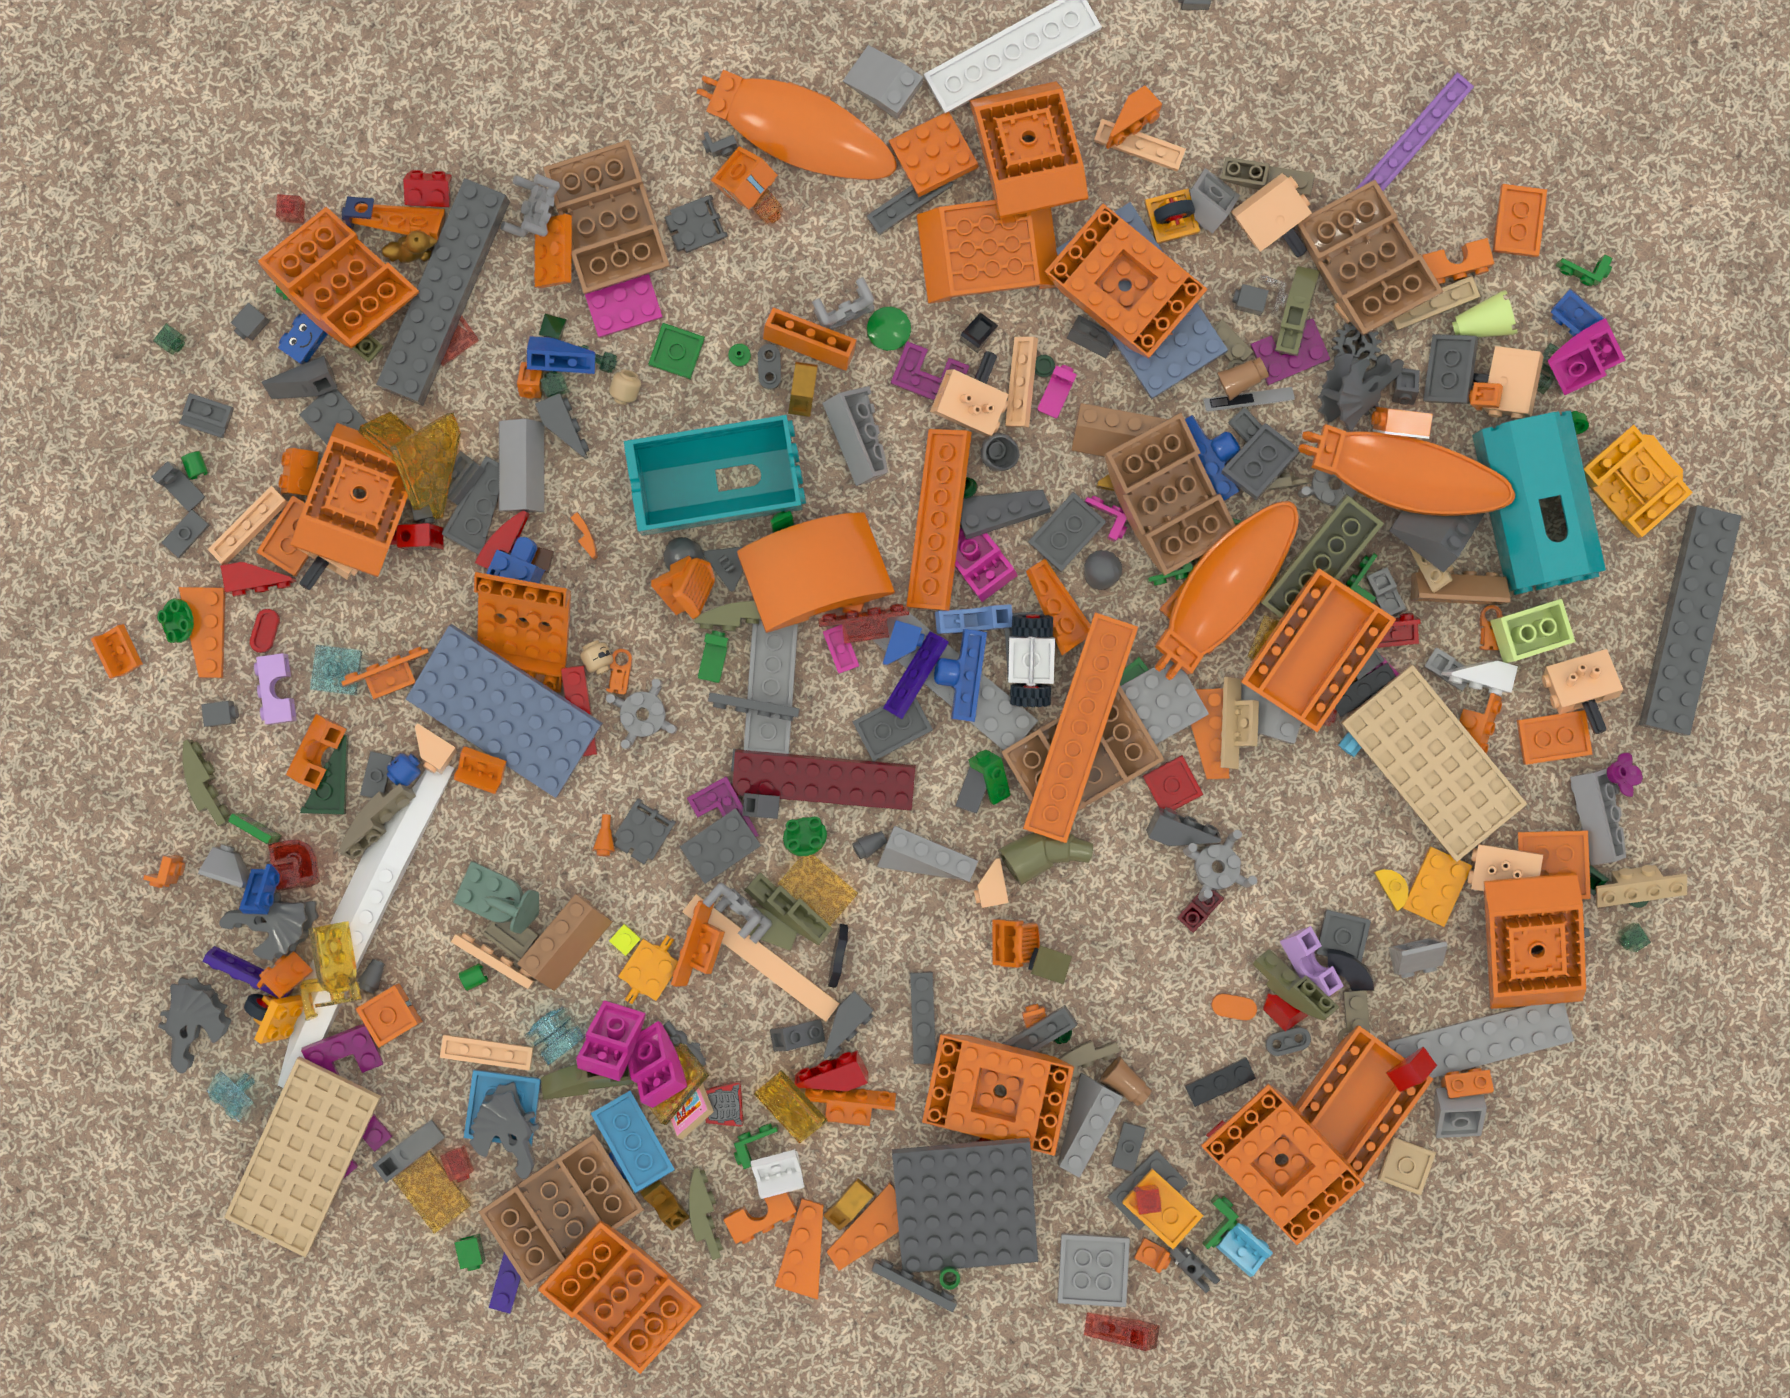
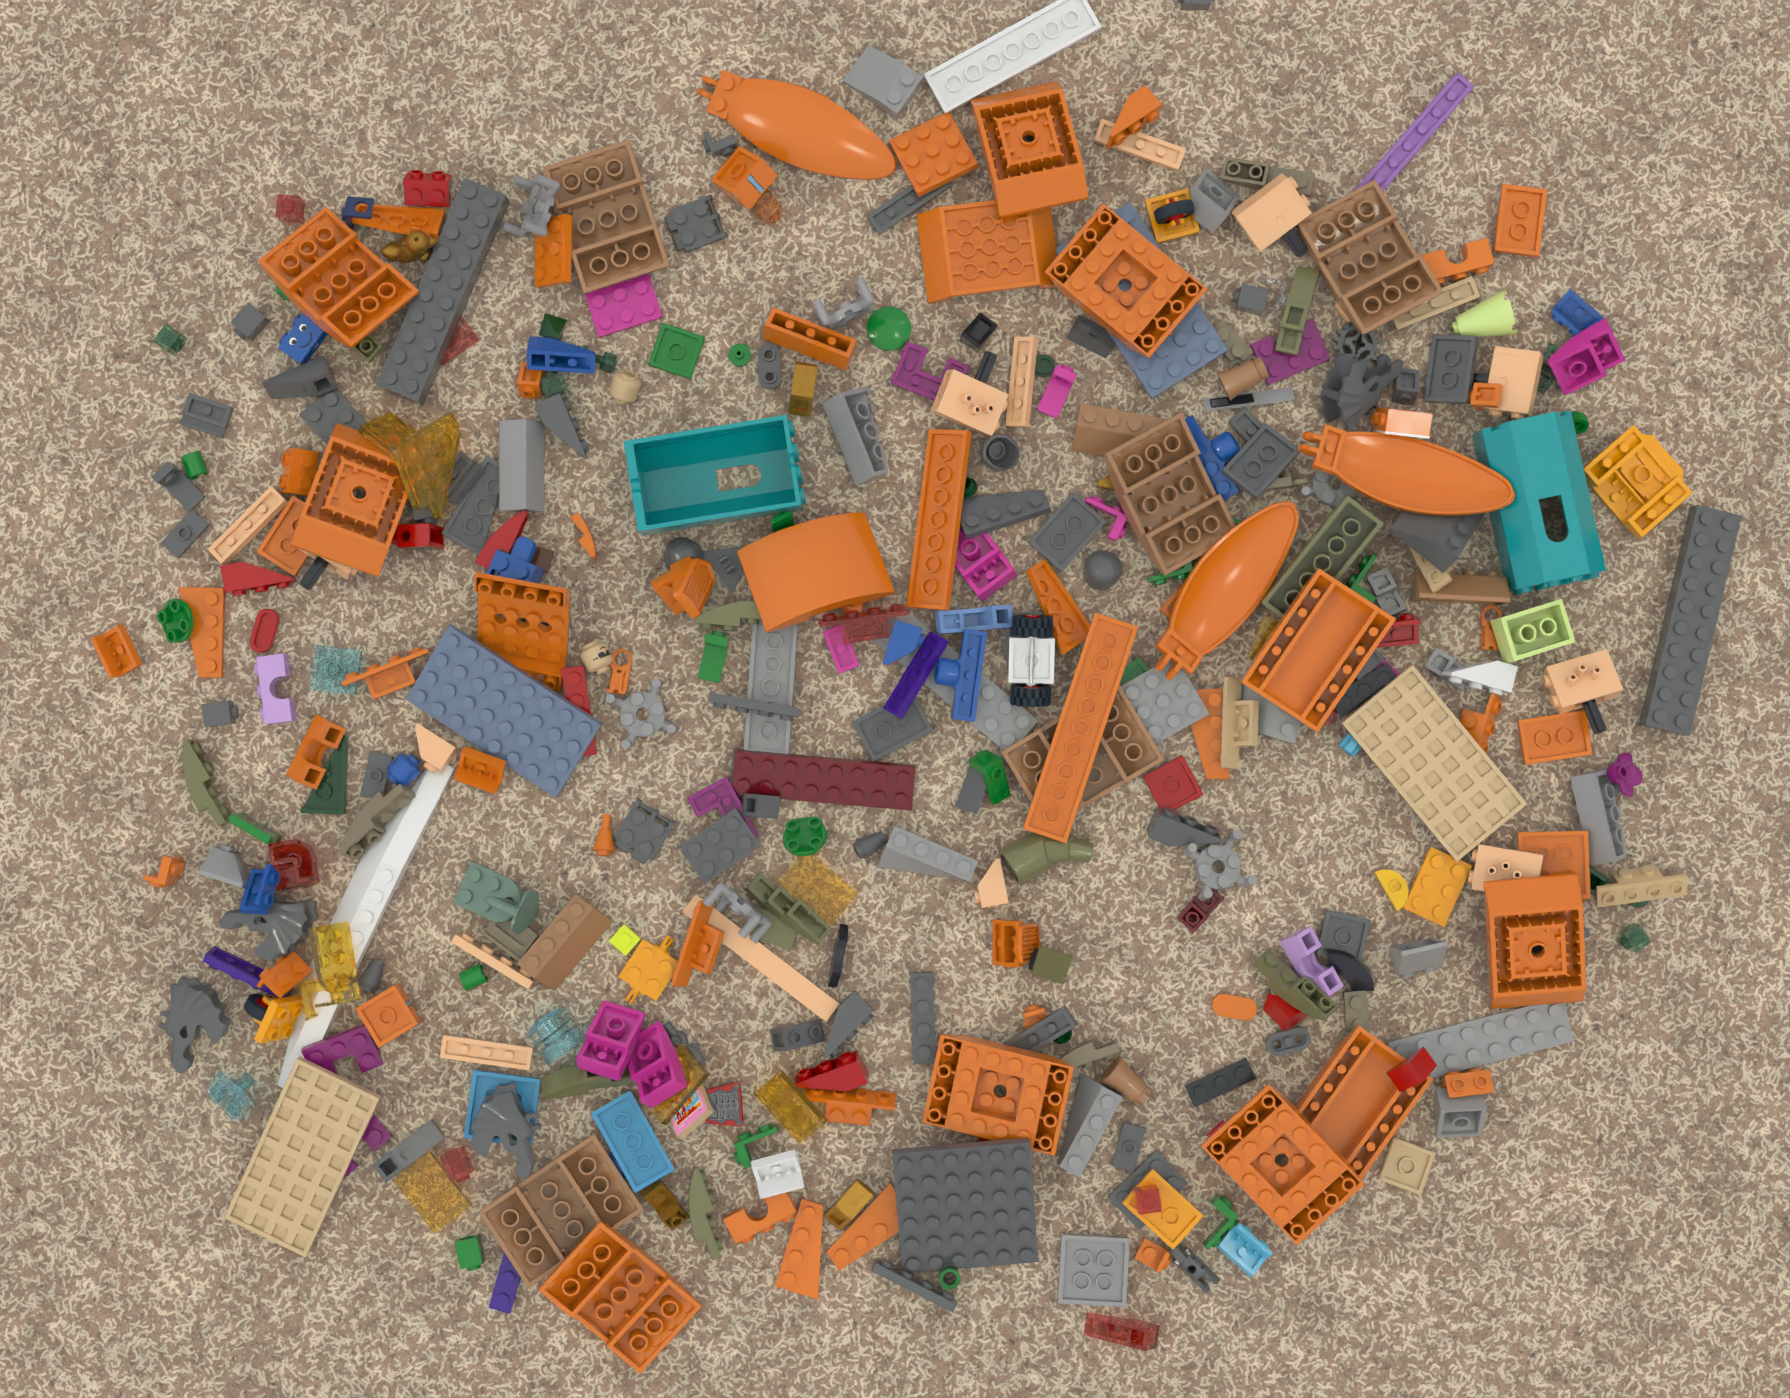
green bracket [1556,255,1613,287] -> none

